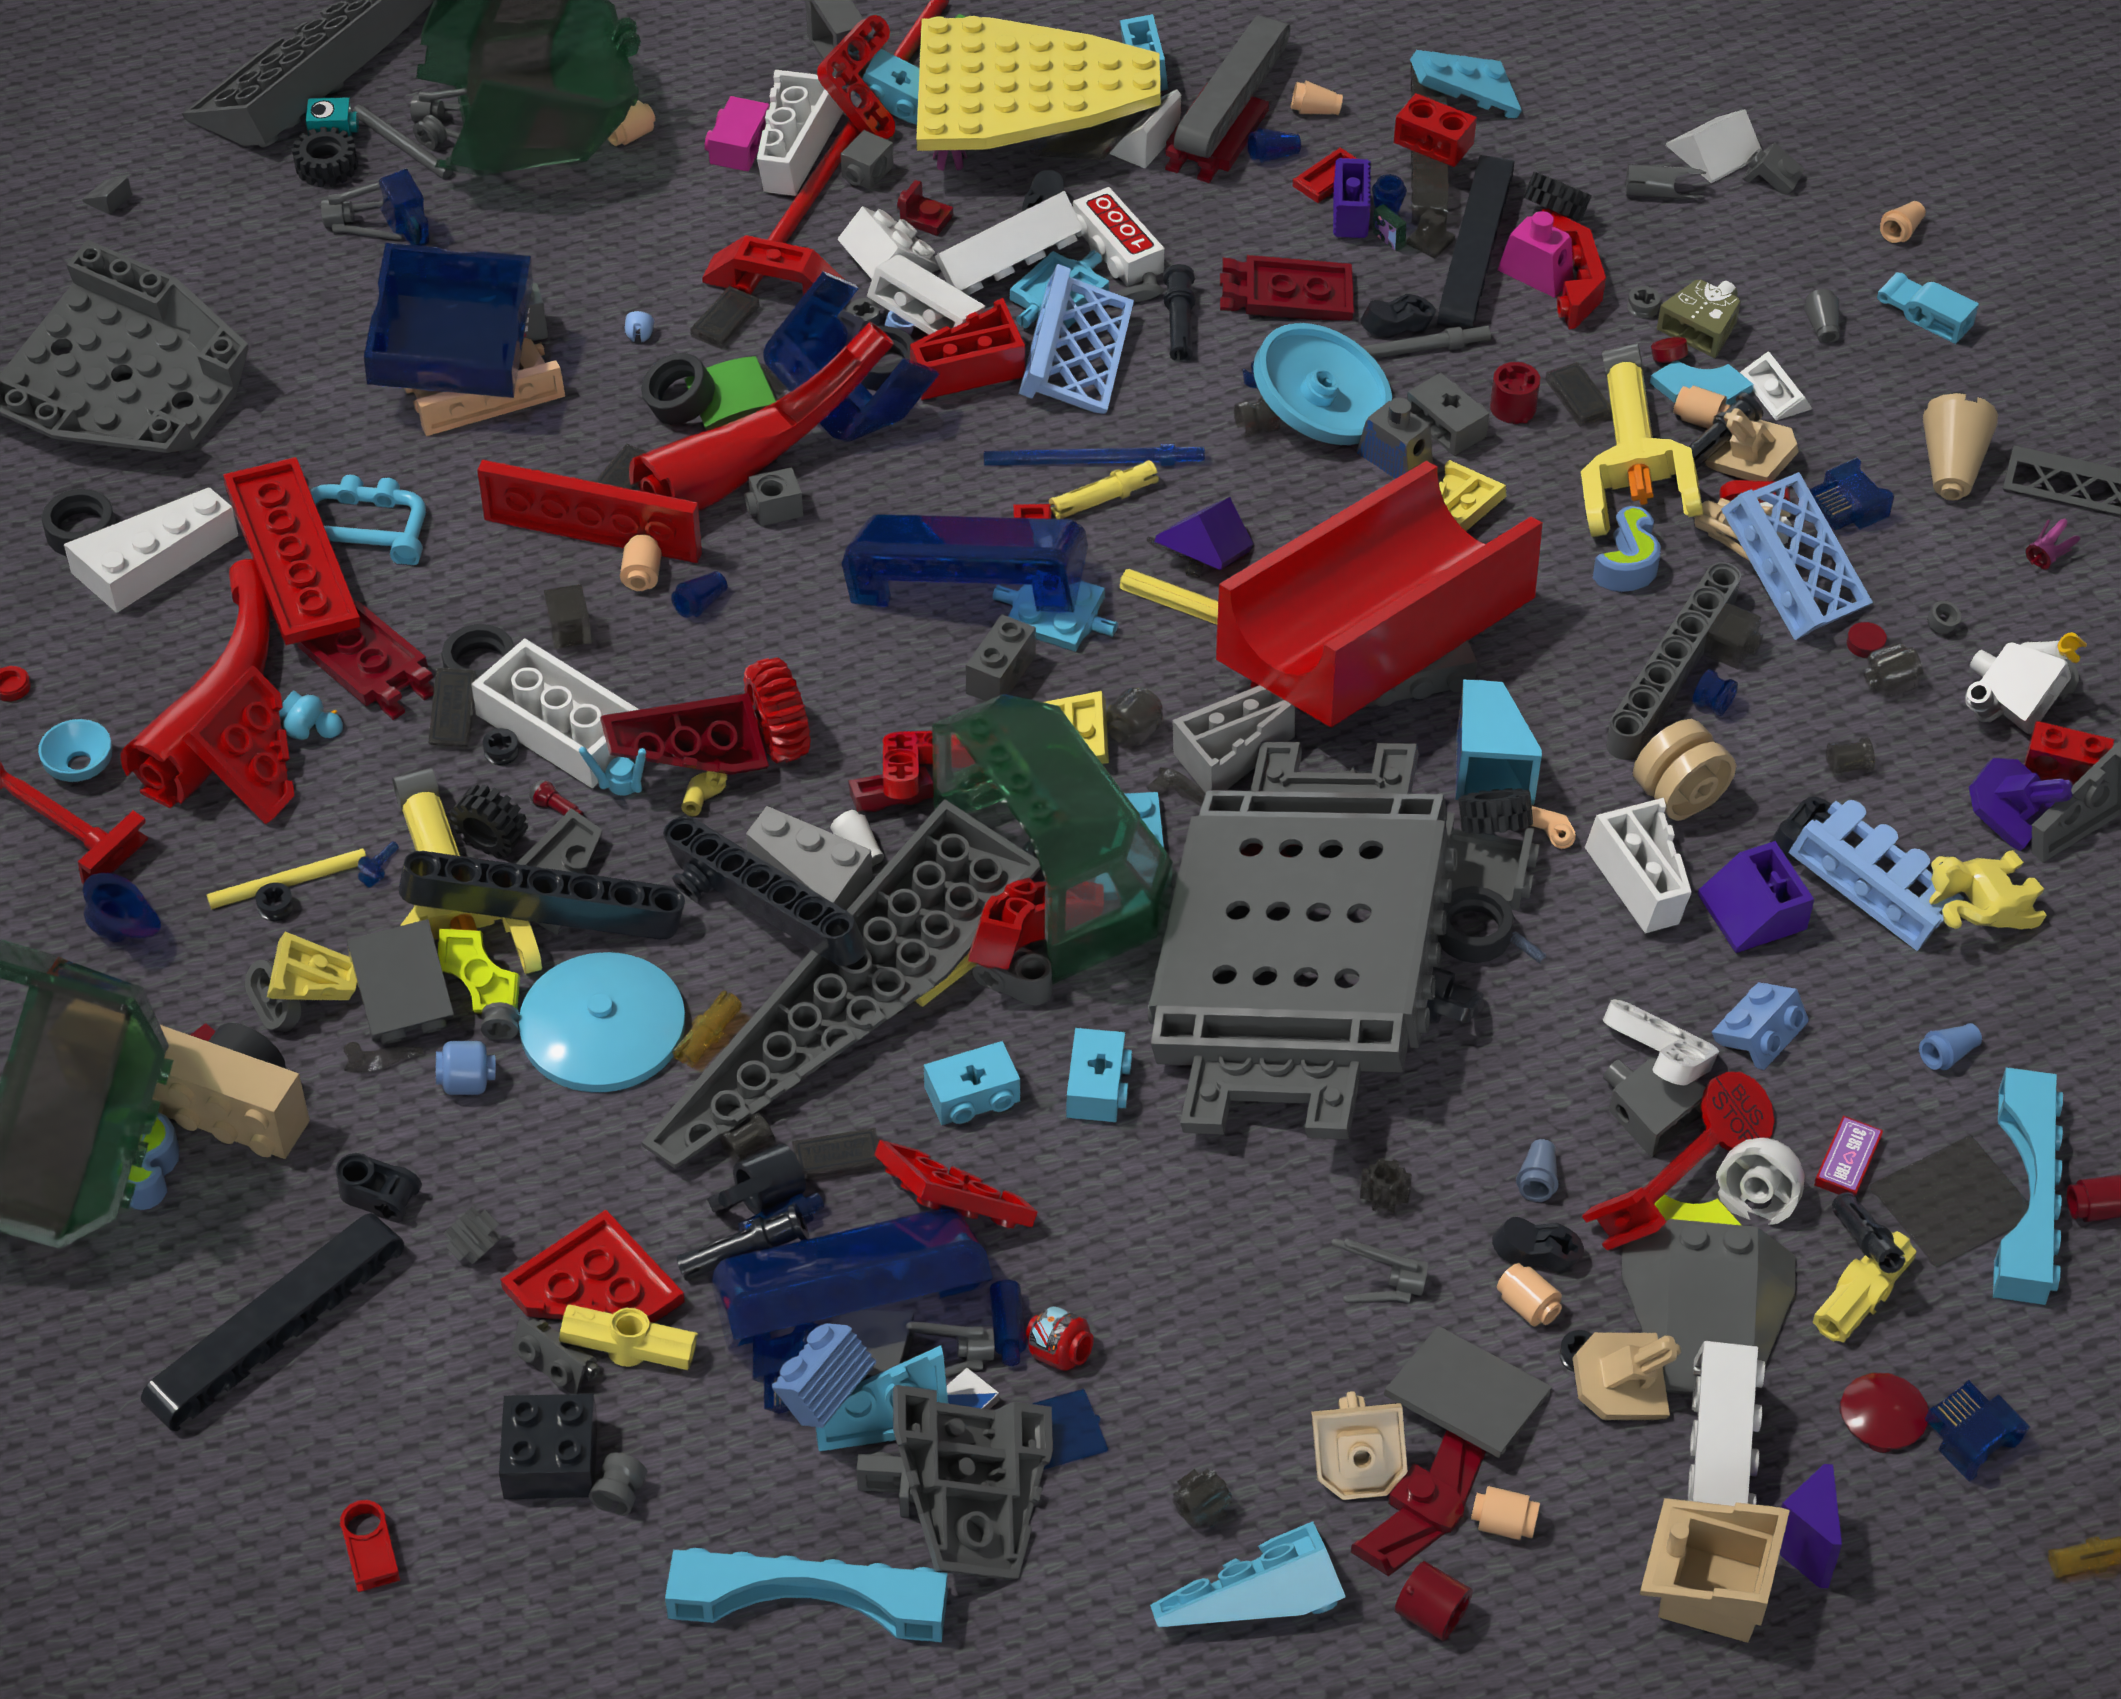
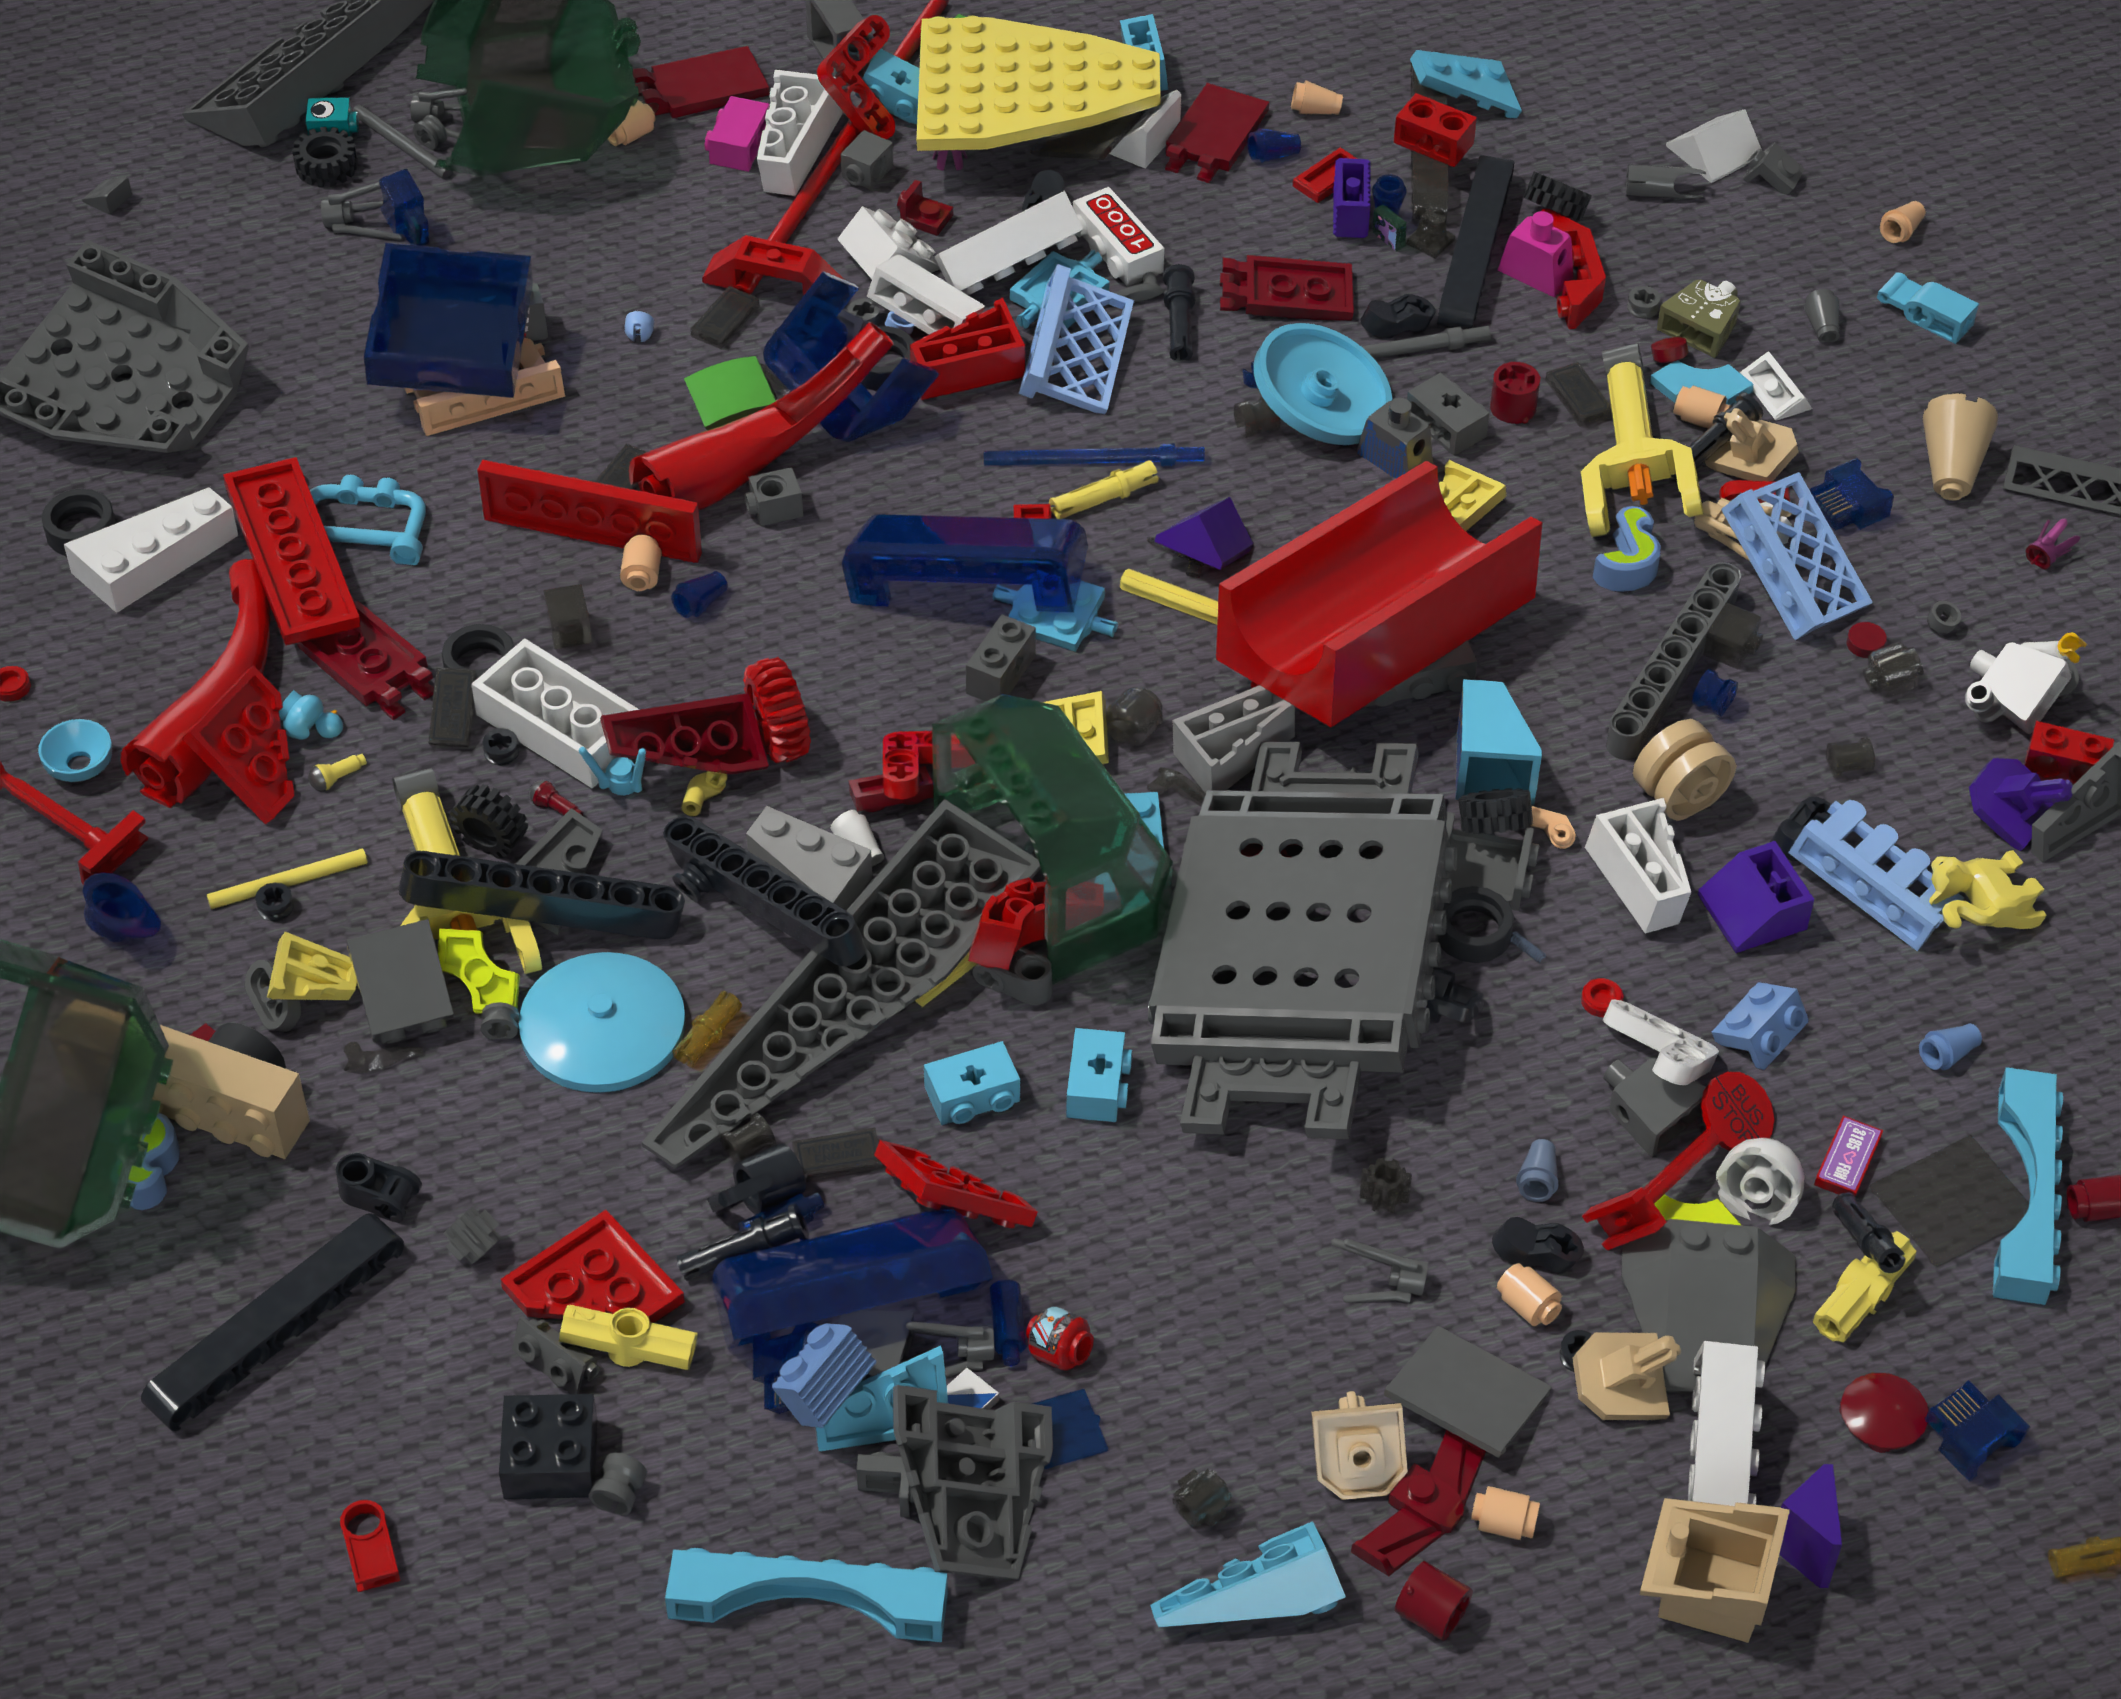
clear blue hand [358,841,399,888] -> none
medium blue head [436,1041,495,1095] -> none
black tyre [641,353,715,425] -> none
dark grey beam [1174,15,1291,159] -> none
none -> light yellow piece [308,754,367,791]
none -> dark red tile [631,46,769,119]
none -> red tile [1581,978,1623,1017]

